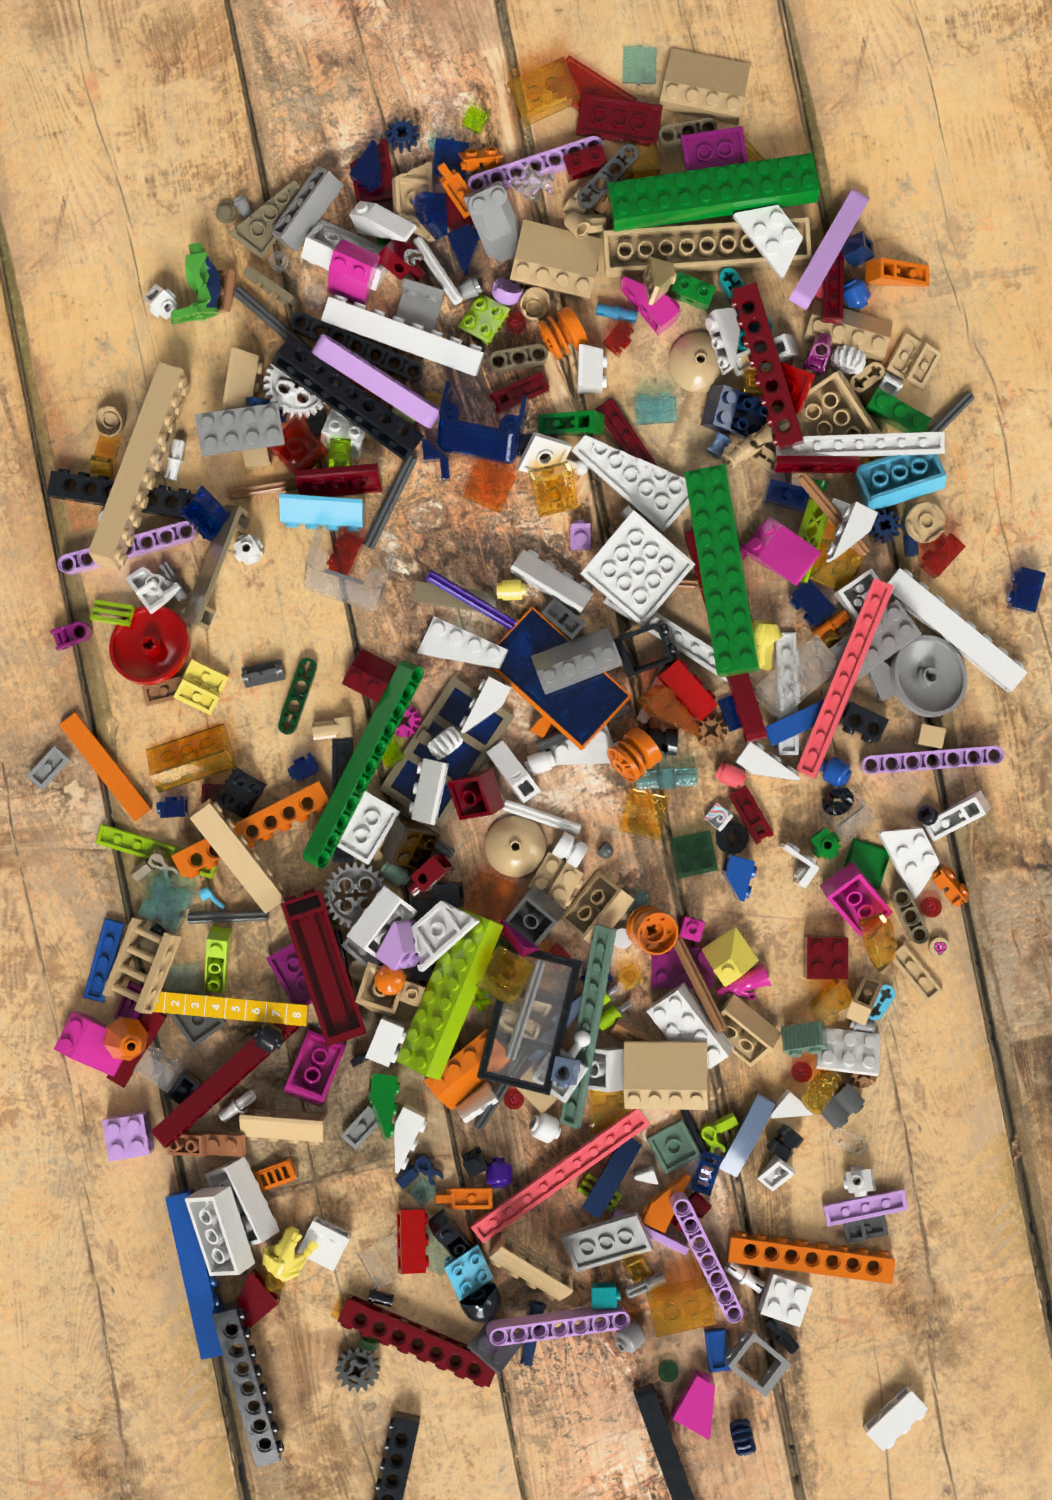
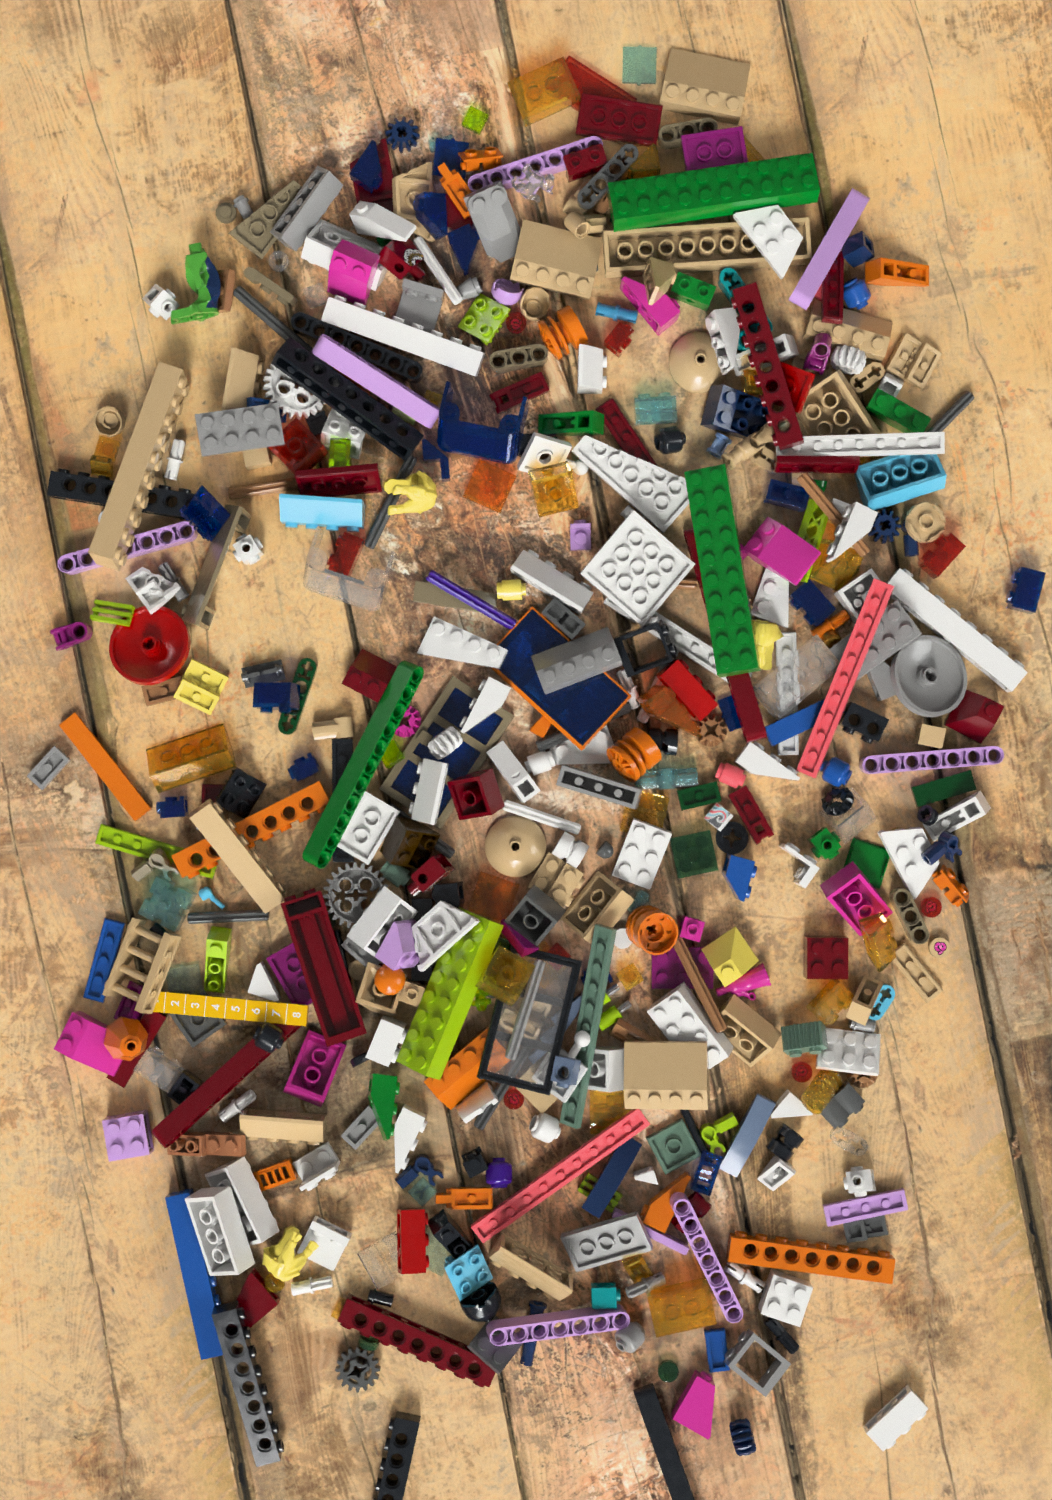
none -> white slope [248,961,281,1002]
none -> clear blue brick [253,682,300,714]
none -> white axle [291,1276,333,1296]
none -> white bracket [292,1141,340,1191]
none -> light yellow piece [383,471,437,515]
none -> light grey brick [556,765,643,809]
none -> white plate [612,818,672,890]
none -> white axle [616,669,643,710]
none -> black head [654,426,686,455]
none -> dark green plate [676,781,722,811]
none -> white wing [751,568,789,628]
none -> dark green tile [911,770,977,807]
none -> dark blue bar [921,831,962,866]
none -> dark red slope [944,690,1005,744]

